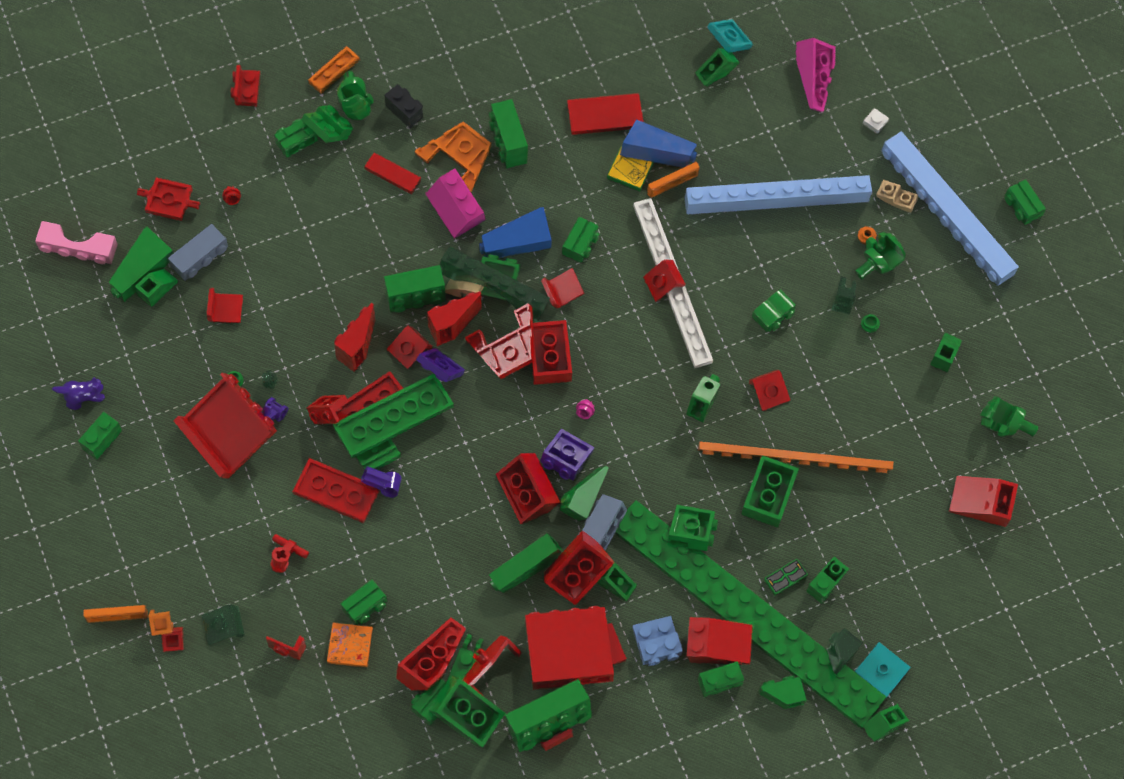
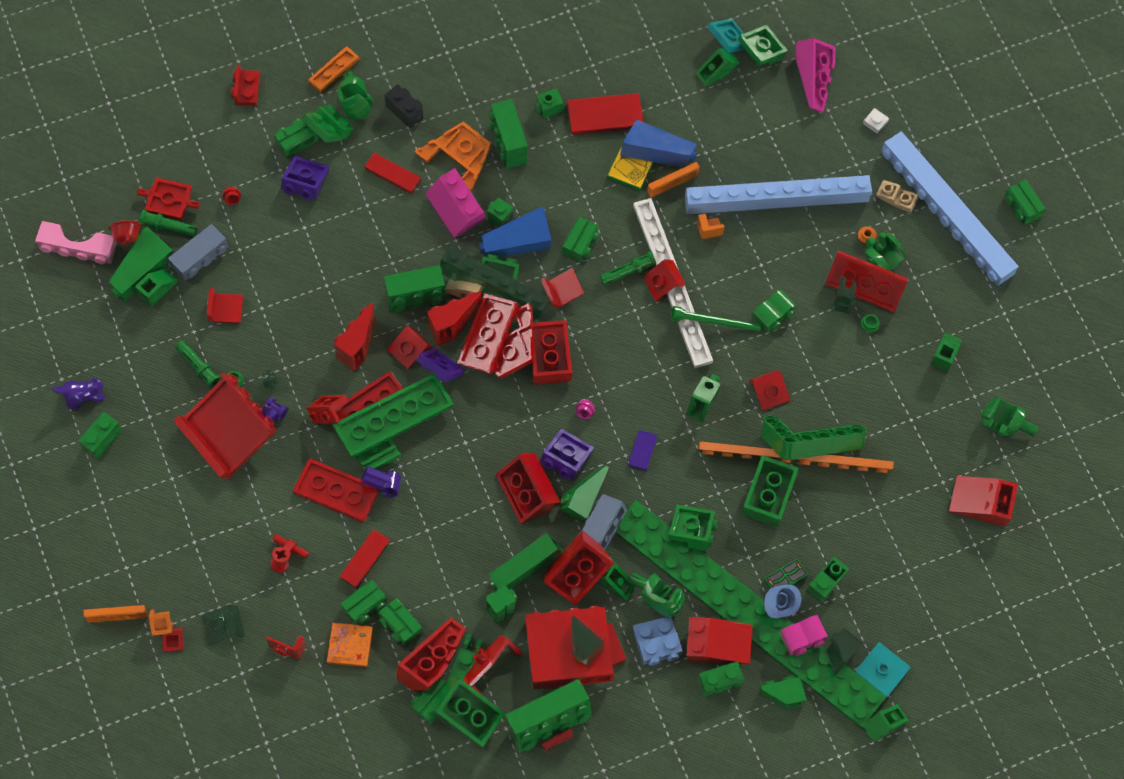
none -> red piece [108,220,141,246]
none -> green pin [139,209,198,237]
none -> green pin [175,340,222,390]
none -> dark purple plate [281,156,330,200]
none -> red tile [340,529,390,589]
none -> green brick [378,598,423,647]
none -> tile [457,294,519,375]
none -> green brick [486,585,517,624]
none -> green brick [487,197,513,227]
none -> green brick [534,88,564,119]
none -> clear green slope [571,616,604,665]
none -> green pin [600,251,656,286]
none -> dark purple tile [628,430,658,472]
none -> green piece [629,573,685,618]
none -> green piece [671,306,761,332]
none -> orange panel [697,214,724,240]
none -> green plate [738,25,788,66]
none -> green beam [761,415,867,460]
none -> medium blue piece [764,584,801,618]
none -> dark pink brick [780,615,828,656]
none -> red tile [825,250,908,313]

